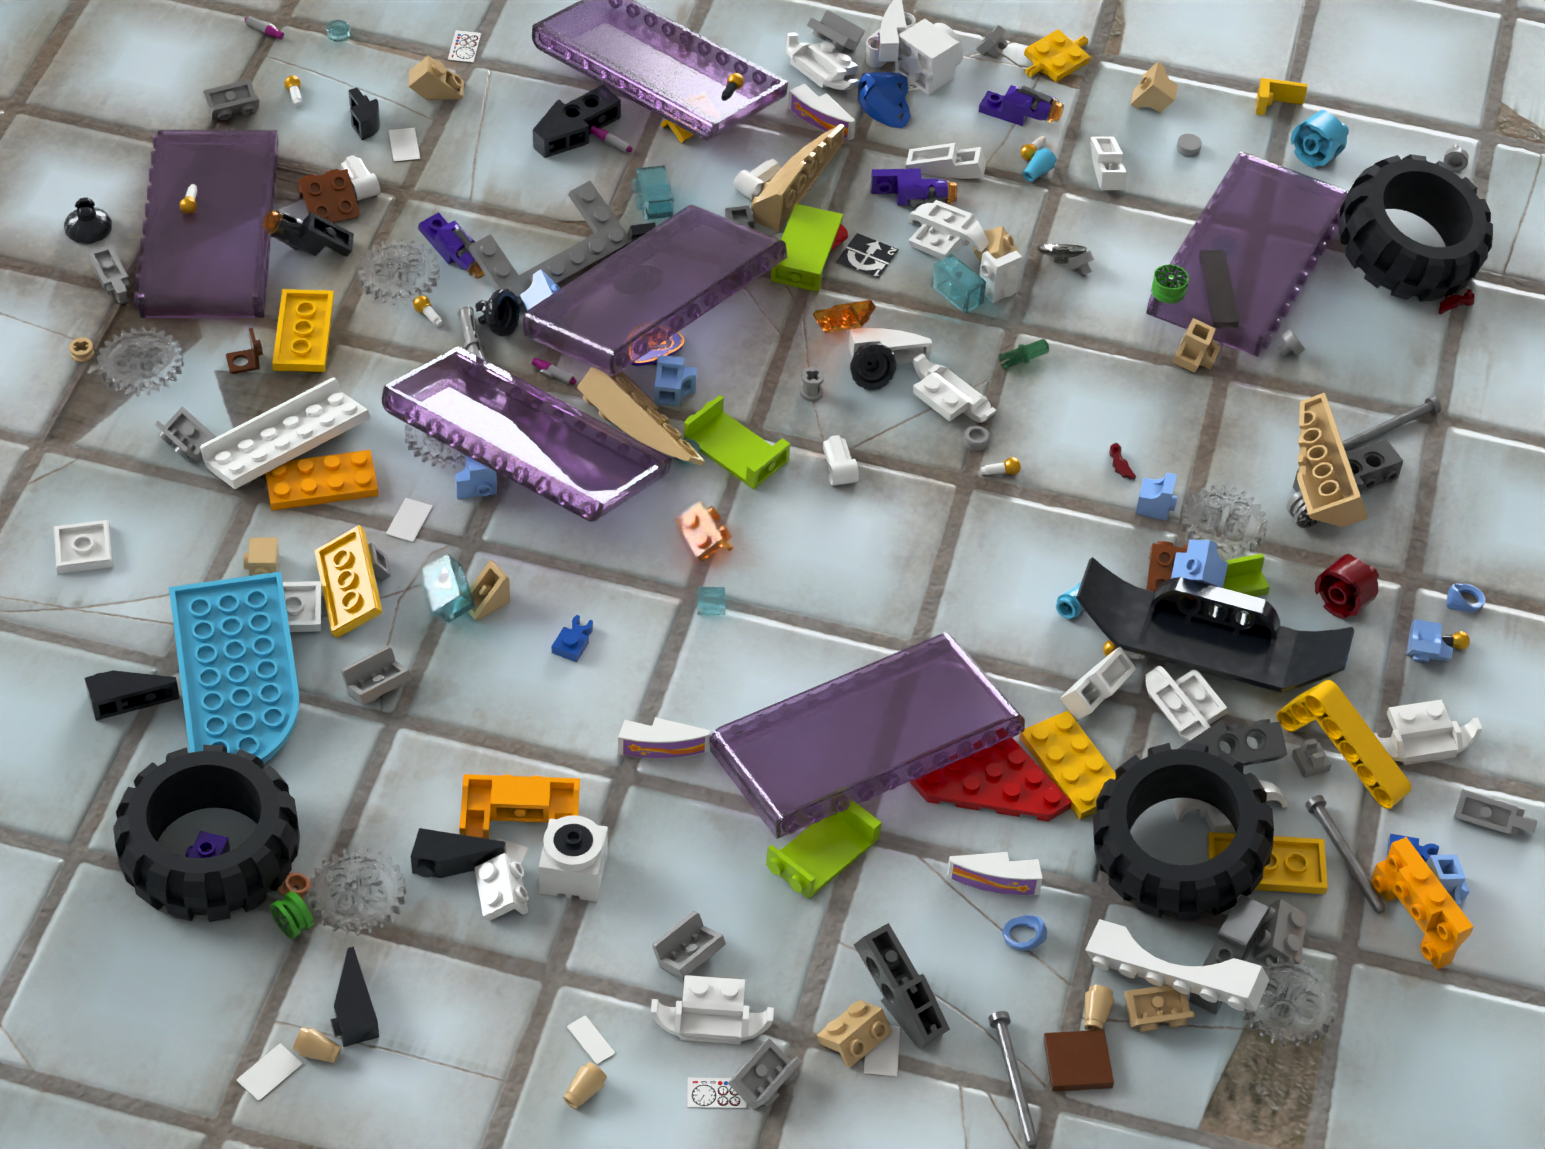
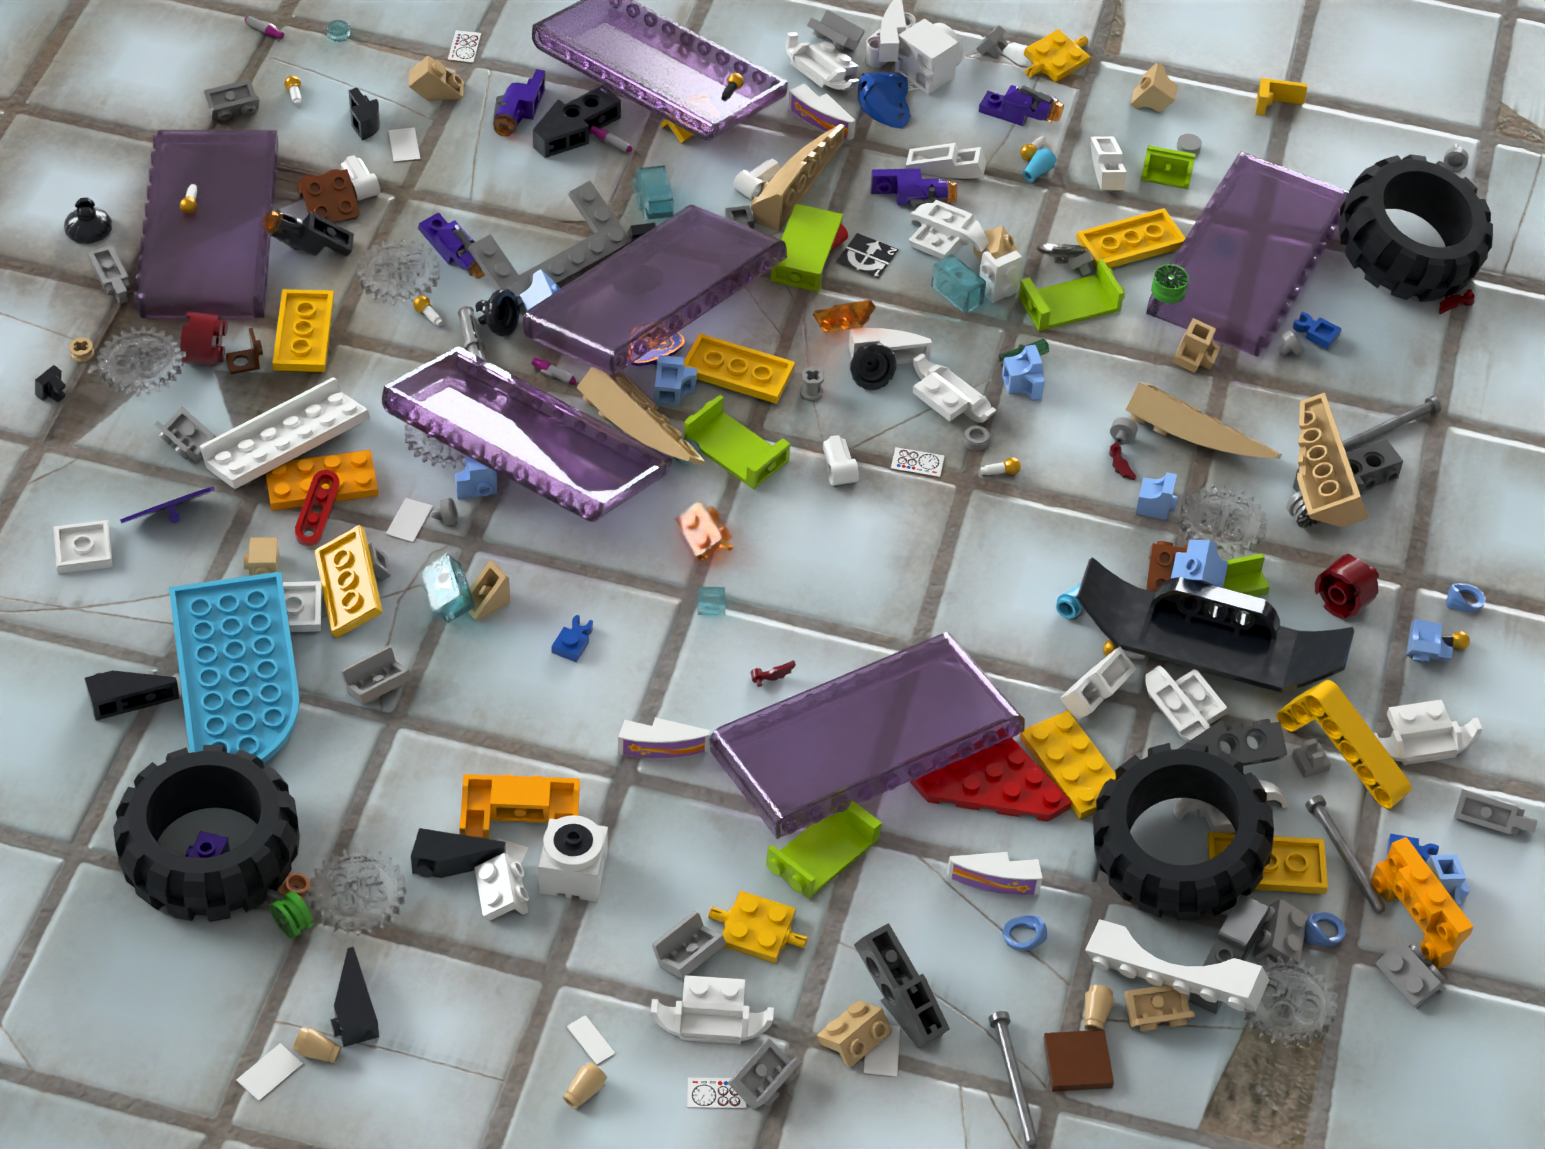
clear smoke tile [1199,250,1240,328] -> none
medium azure brick [1291,110,1349,167] -> none
none -> black tile [35,365,66,402]
none -> dark purple shield [120,487,215,524]
none -> dark red brick [180,311,228,367]
none -> red plate [295,470,340,546]
none -> light grey tile [430,498,458,526]
none -> dark purple plate [493,69,546,137]
none -> yellow plate [684,333,795,404]
none -> yellow plate [708,890,808,964]
none -> dark red piece [750,660,796,687]
none -> white sticker [891,447,944,477]
none -> light blue brick [1002,345,1045,400]
none -> lime panel [1018,259,1125,331]
none -> yellow plate [1076,208,1187,270]
none -> light grey tile [1110,417,1138,445]
none -> tan wedge [1125,382,1282,459]
none -> lime hinge [1141,145,1196,189]
none -> blue plate [1293,312,1342,350]
none -> medium blue piece [1305,912,1346,947]
none -> light grey bracket [1375,939,1447,1009]

